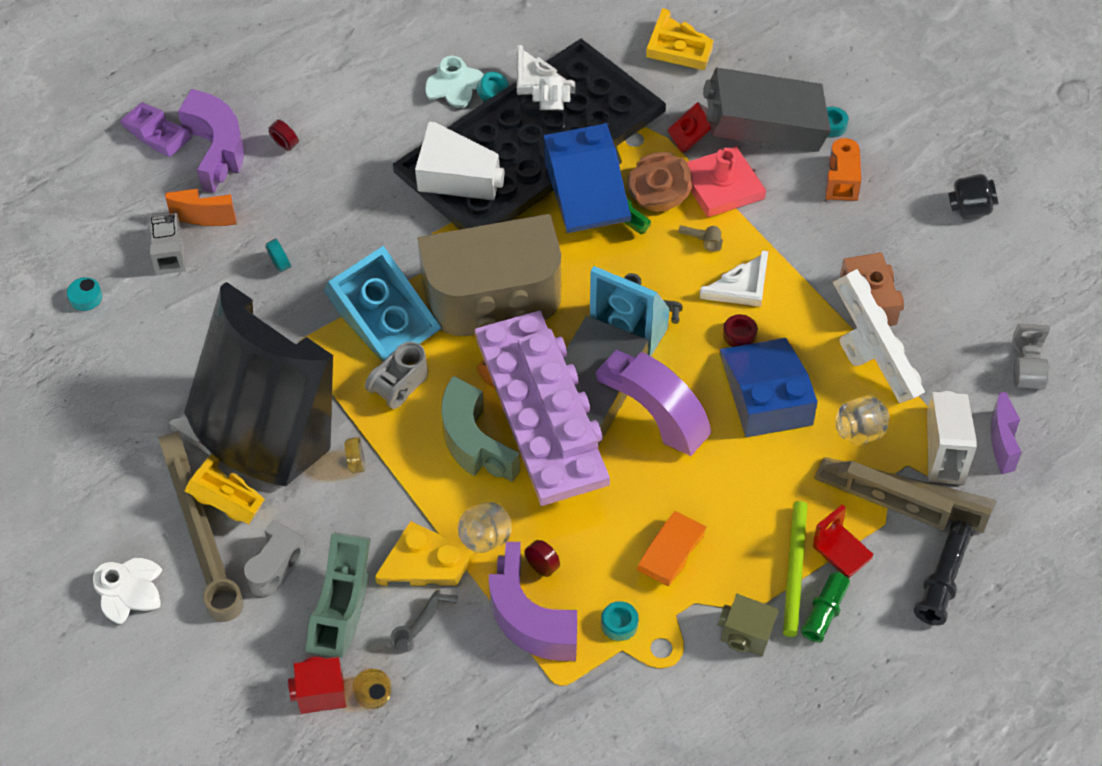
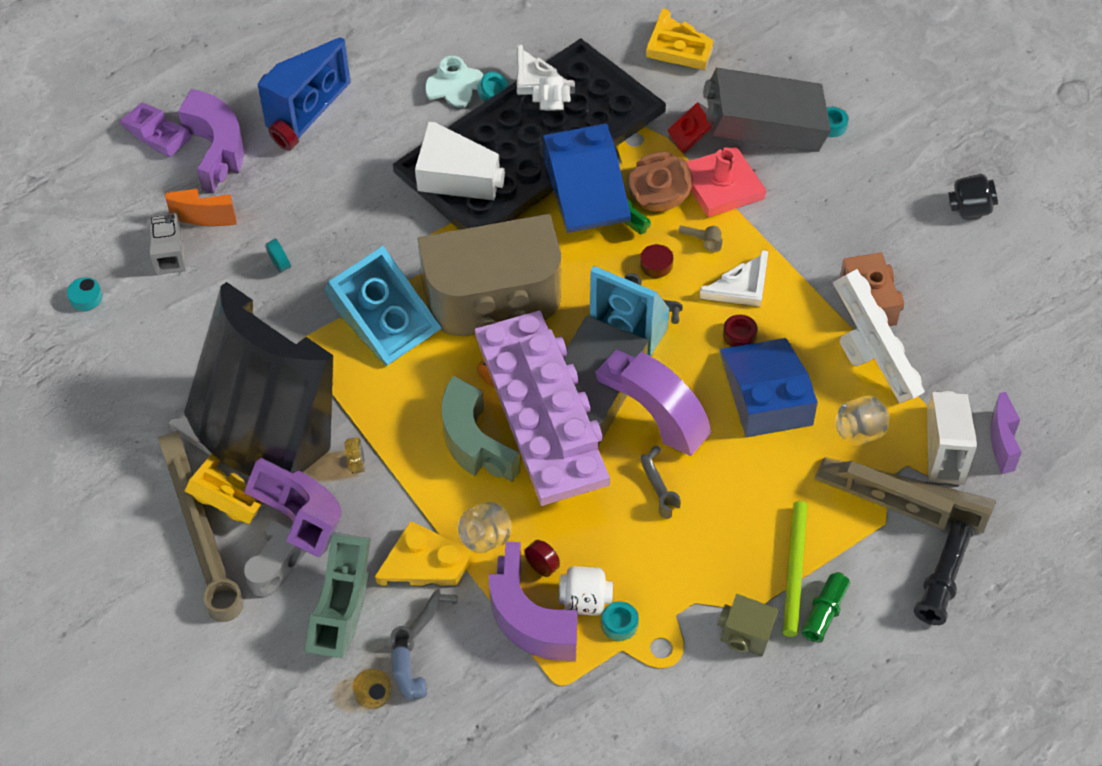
white plate [93,558,162,625] -> none
red brick [288,657,346,714] -> none
light grey piece [365,342,429,409] -> none
orange slope [637,511,707,587] -> none
red bracket [812,504,874,578] -> none
orange leg [825,138,861,201] -> none
light grey leg [1012,323,1050,389] -> none
none -> medium lavender arch [244,458,342,558]
none -> blue slope [257,37,351,139]
none -> sand blue arm [391,647,427,701]
none -> white head [559,566,613,616]
none -> dark red tile [640,244,674,277]
none -> dark grey piece [640,445,681,519]

